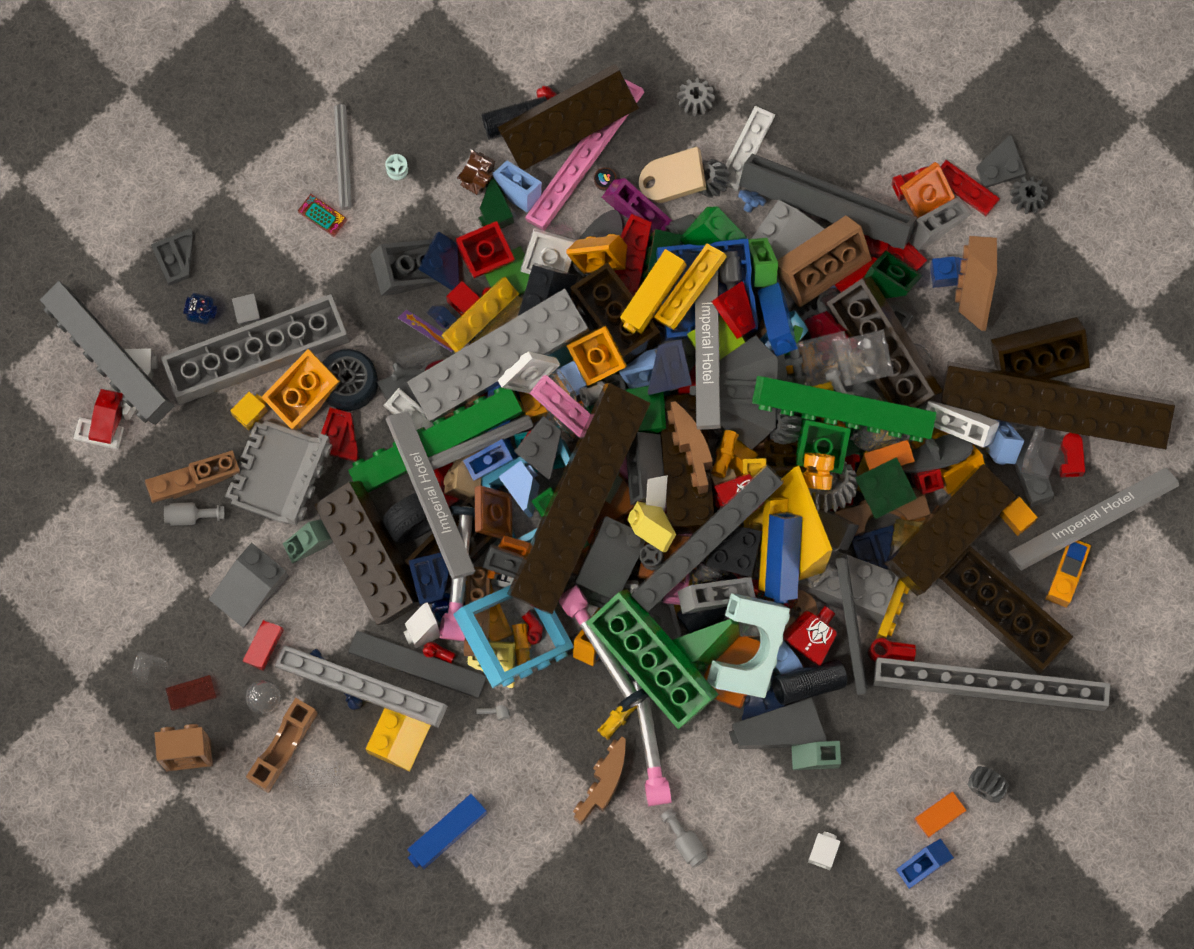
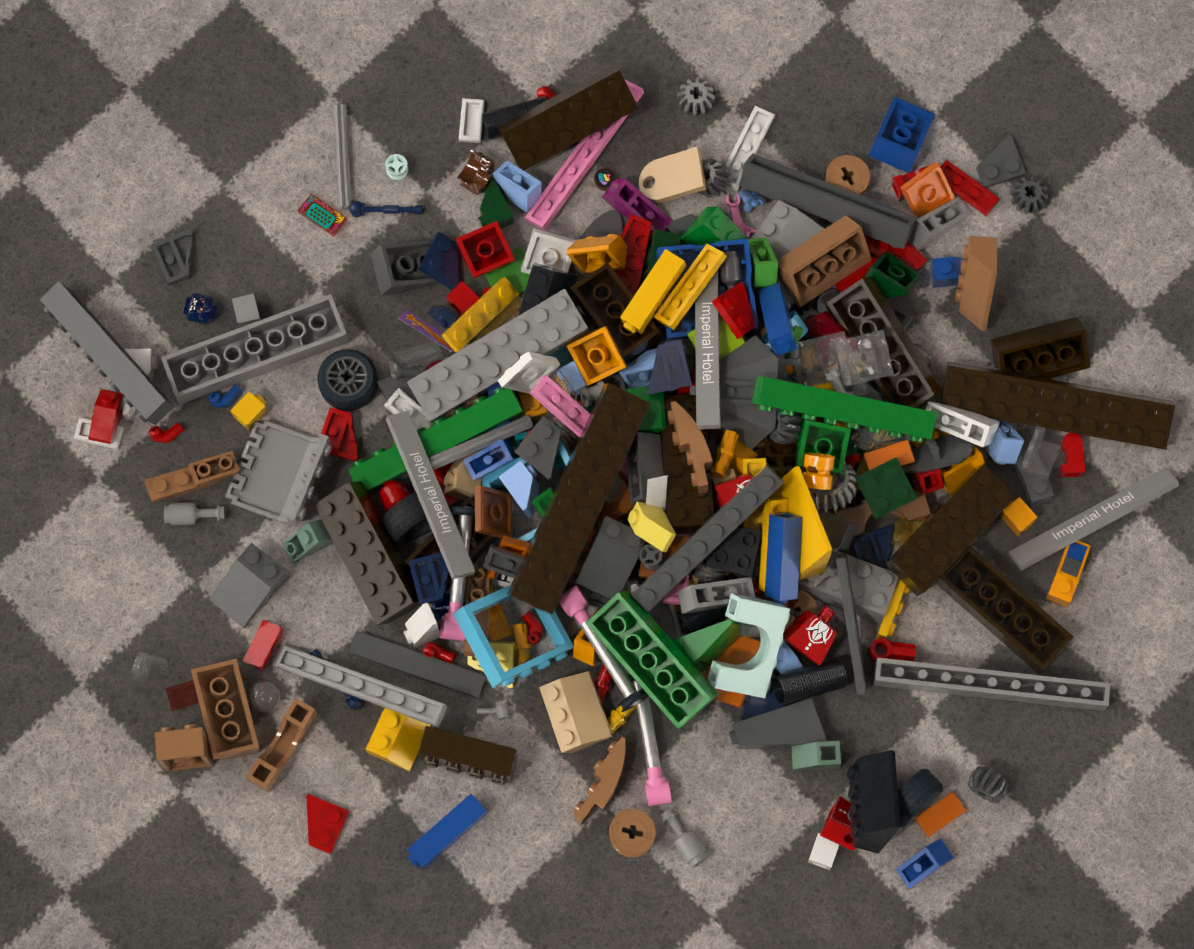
light orange slope [262,349,340,430] -> none
none -> red arm [149,422,184,443]
none -> medium nougat slope [191,659,259,759]
none -> blue arm [209,384,243,408]
none -> red wing [306,794,349,855]
none -> dark blue piece [349,201,422,217]
none -> red head [378,480,410,512]
none -> dark brown brick [418,726,518,785]
none -> white tile [459,98,485,143]
none -> tan slope [539,671,613,753]
none -> red pin [594,663,612,704]
none -> medium nougat piece [609,809,656,857]
none -> bright pink piece [726,193,757,239]
none -> red torso [820,796,856,850]
none -> medium nougat piece [825,155,870,196]
none -> black slope [847,750,900,854]
none -> blue slope [869,97,935,173]
none -> black wheel [898,769,943,828]

